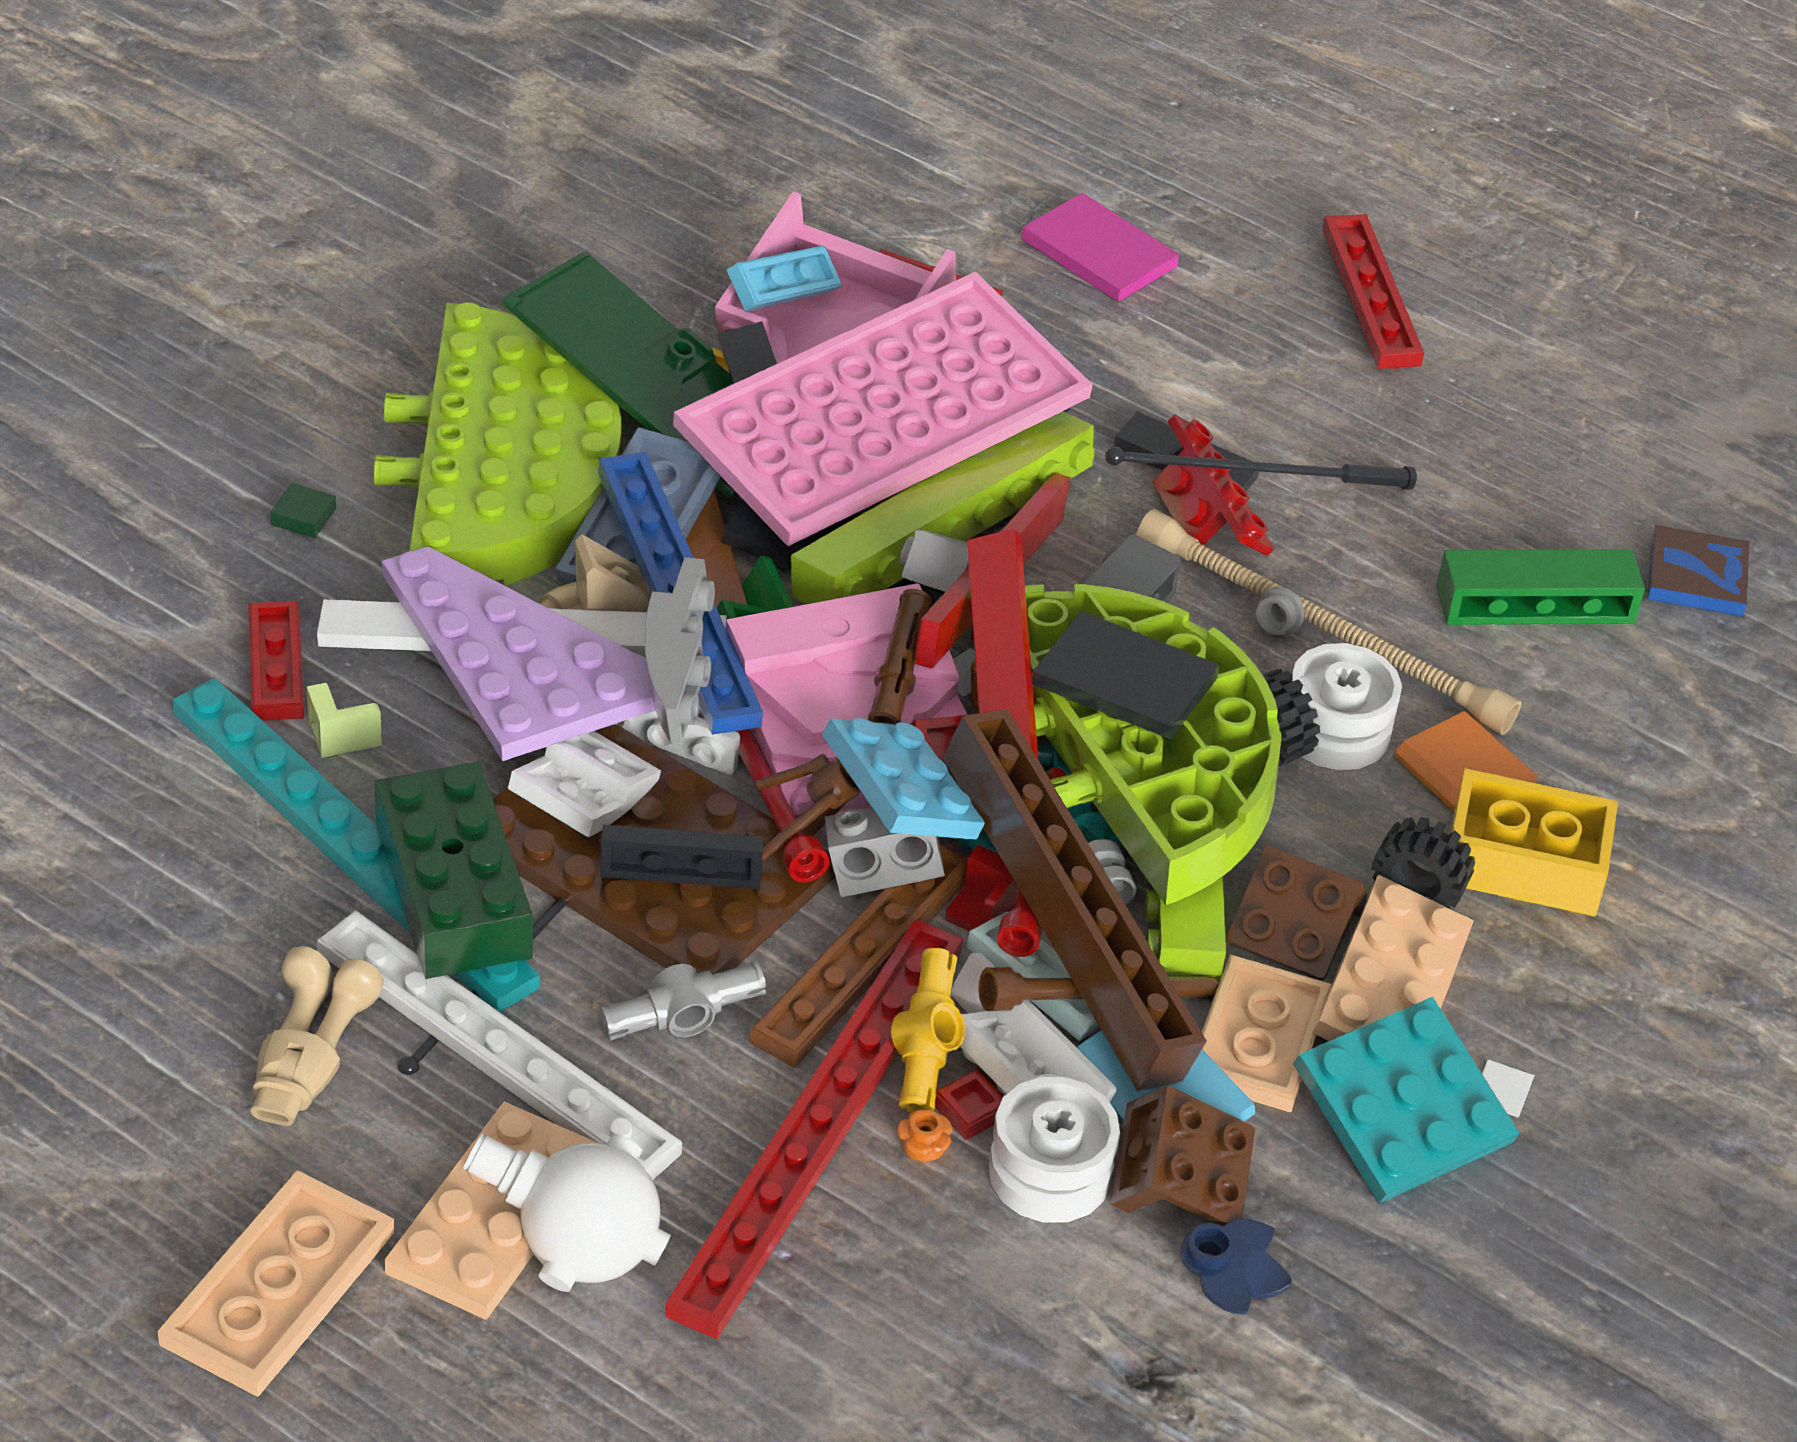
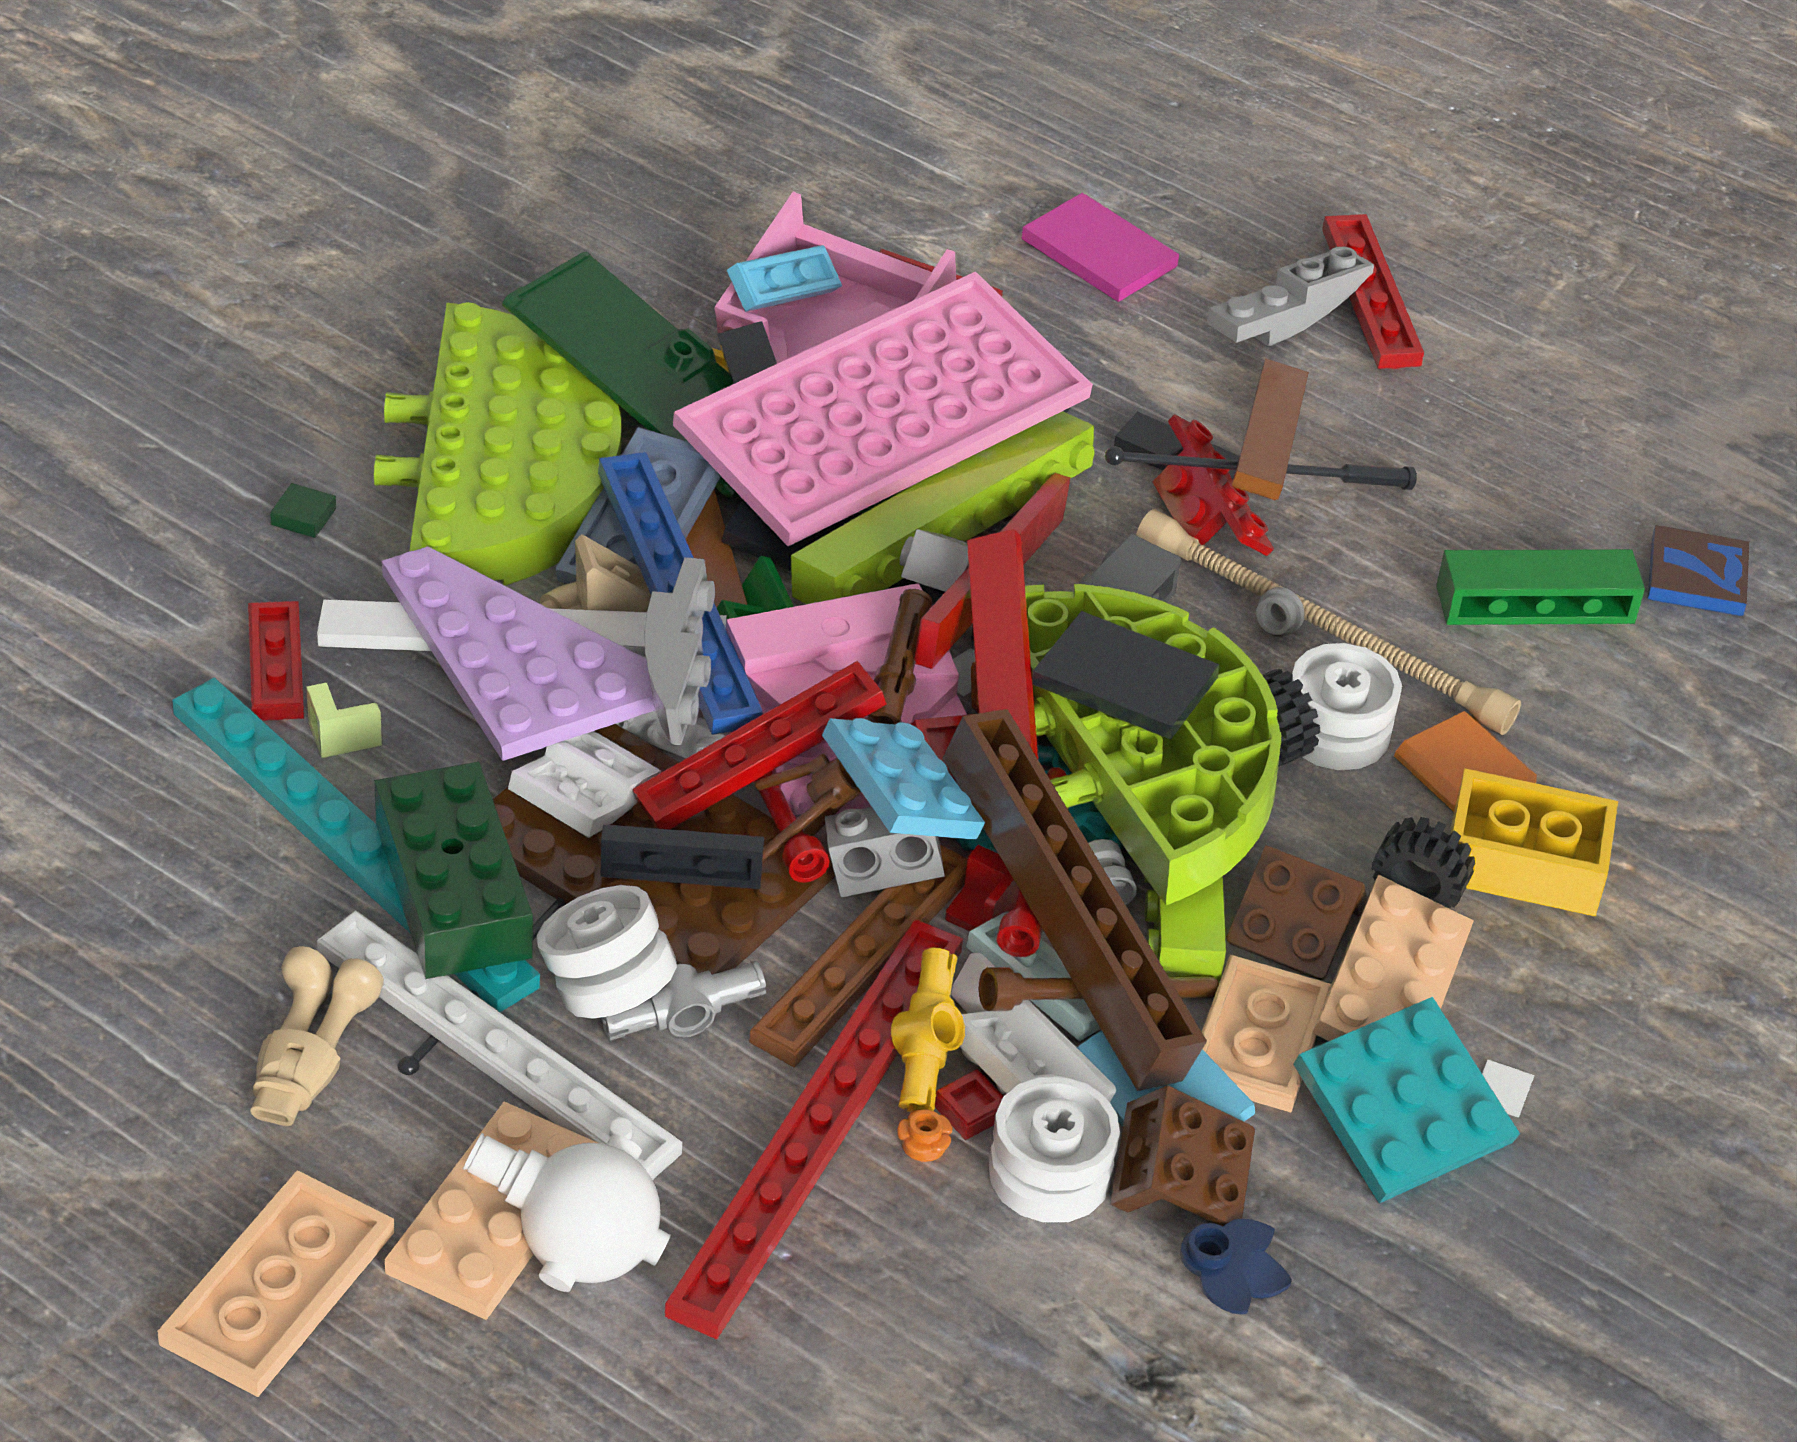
none -> white wheel [537,885,677,1019]
none -> red plate [632,660,887,830]
none -> light grey slope [1207,247,1374,347]
none -> dark orange tile [1232,358,1309,500]

